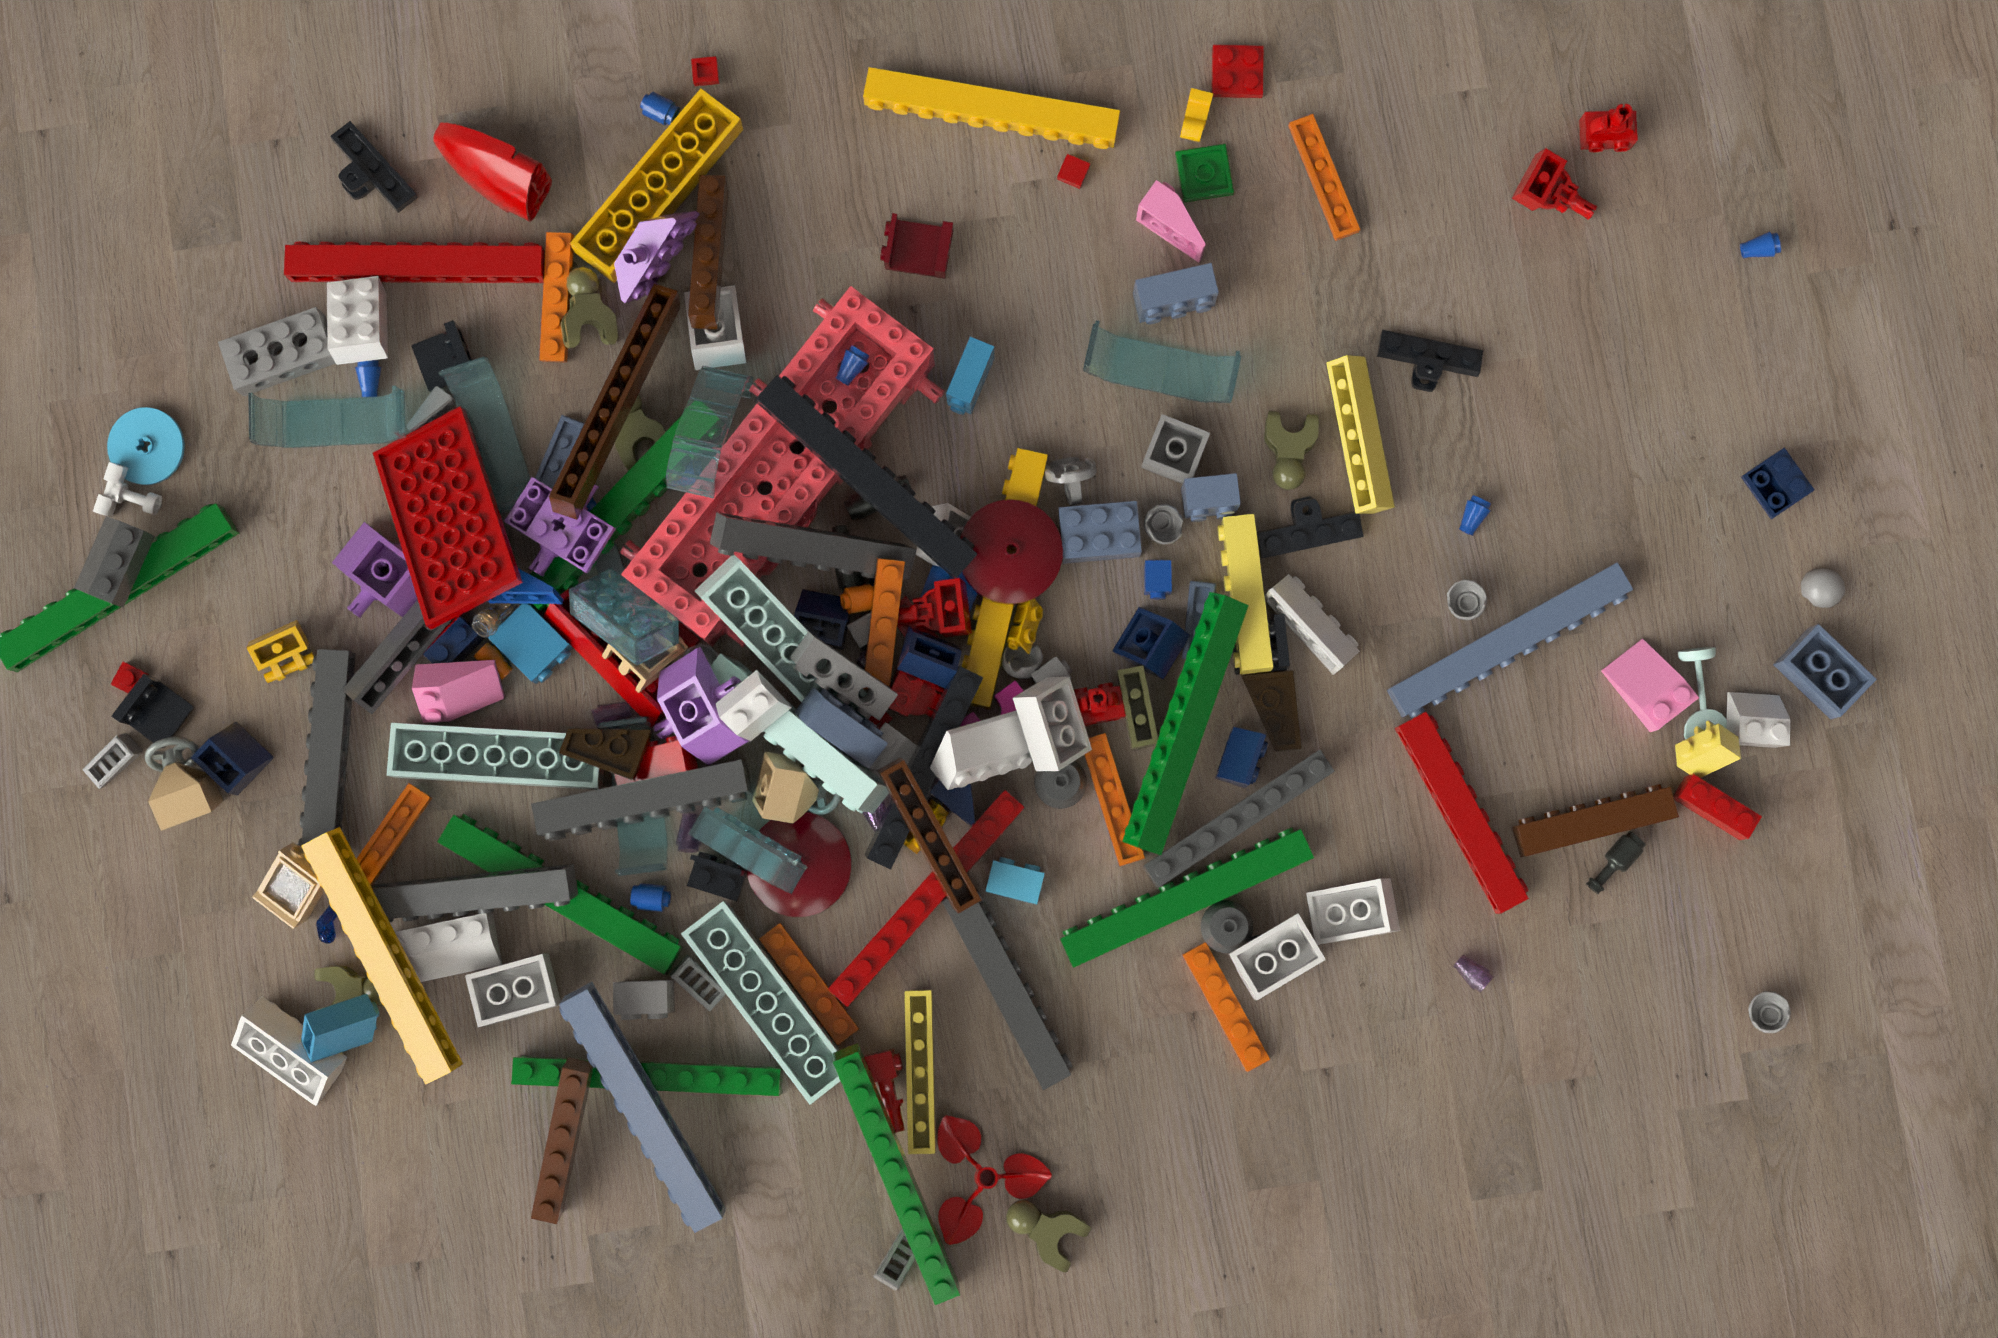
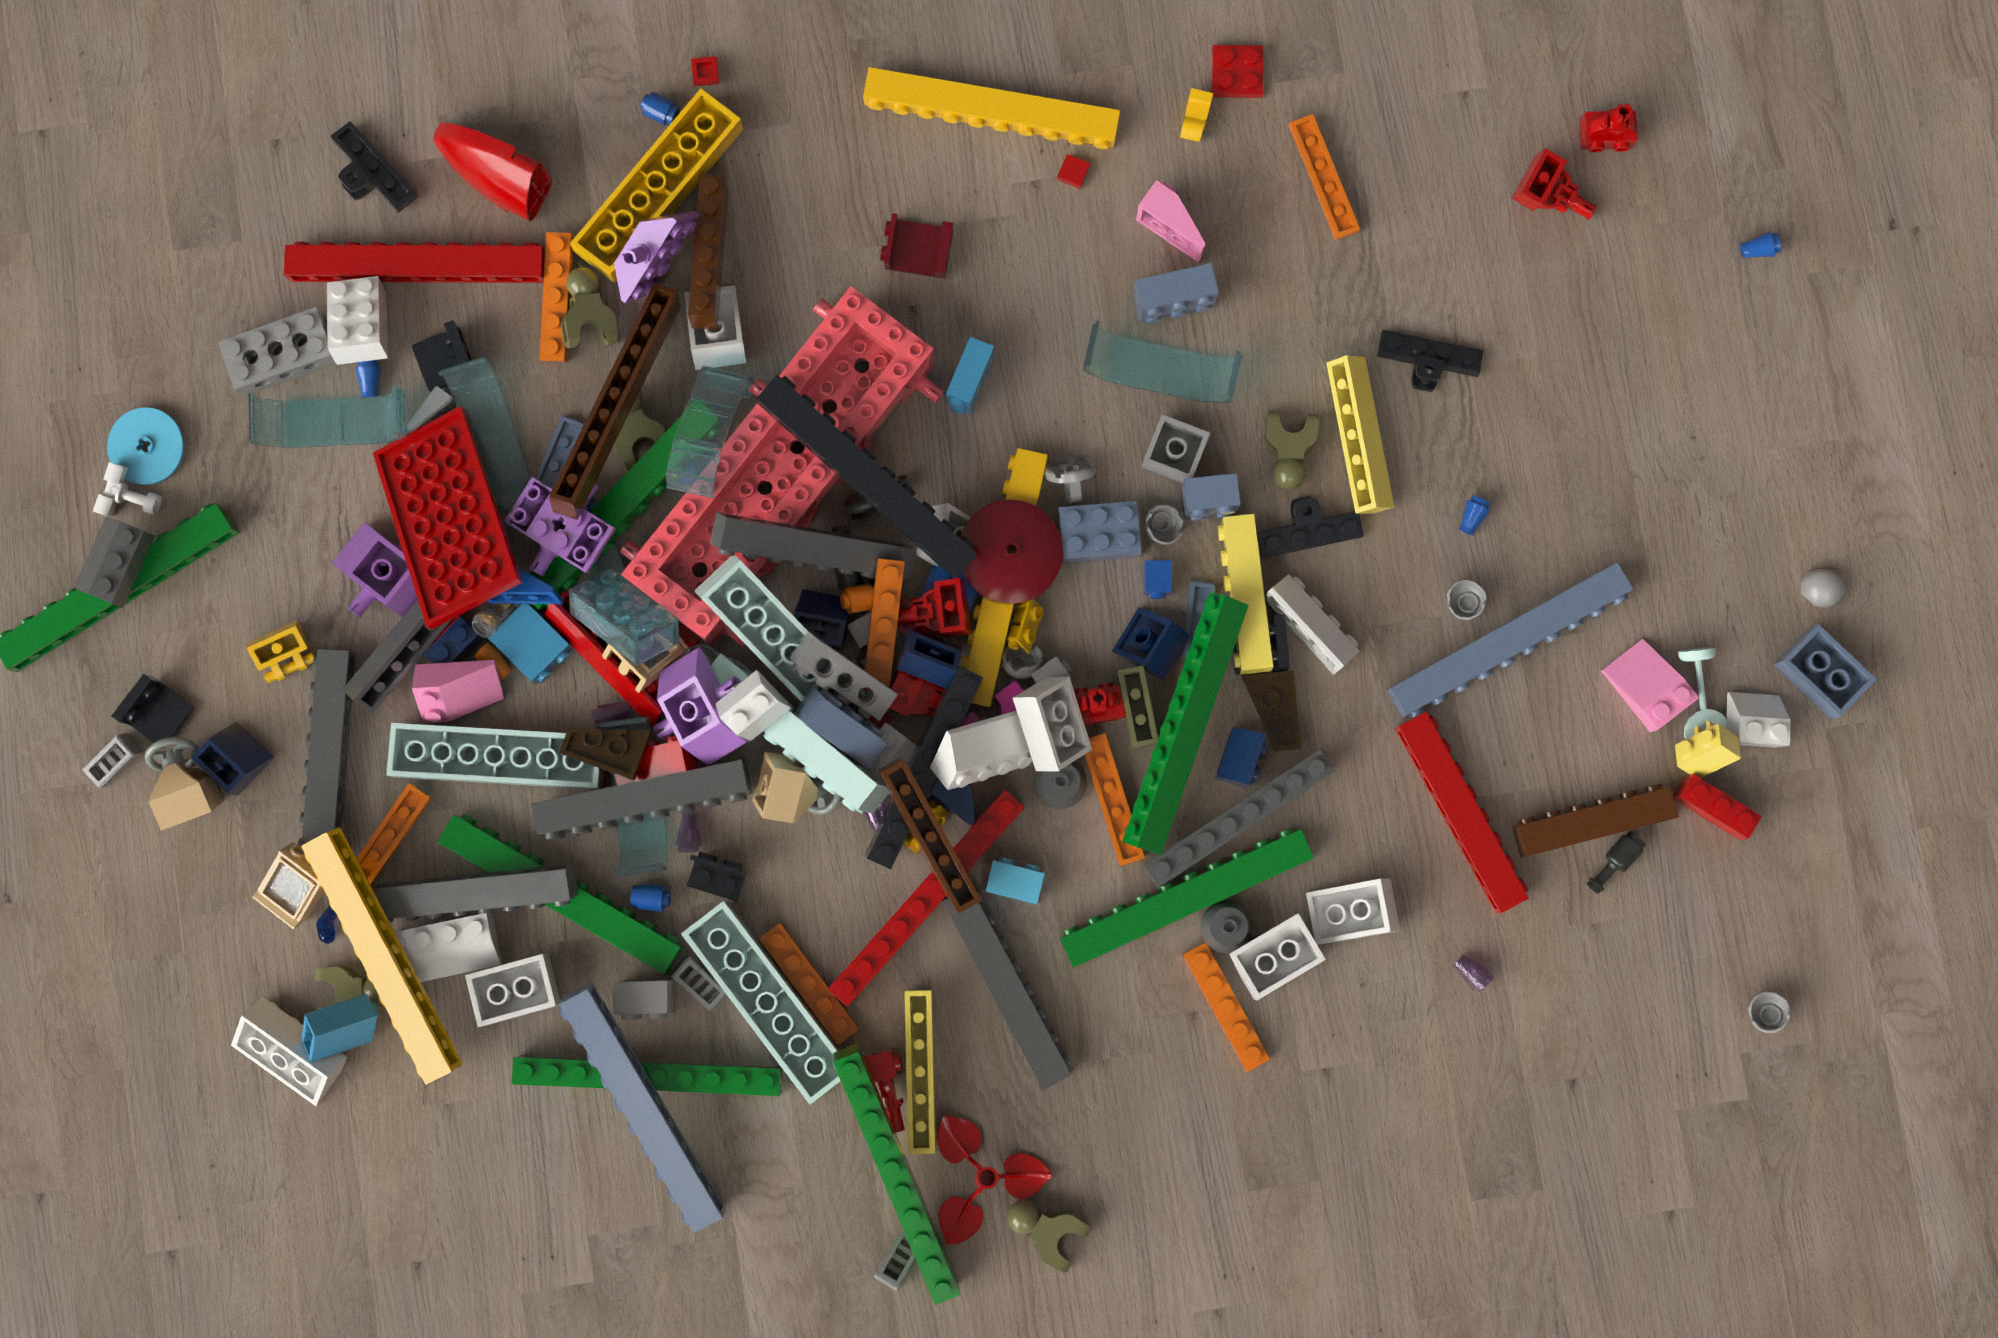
red plate [110,662,149,693] -> none
reddish brown brick [531,1057,594,1224] -> none
clear light blue brick [689,807,808,894] -> none
dark red dish [746,812,852,917] -> none
blue cone [835,345,869,386] -> none
green tile [1175,144,1234,203] -> none
dark blue slope [1741,447,1815,519] -> none

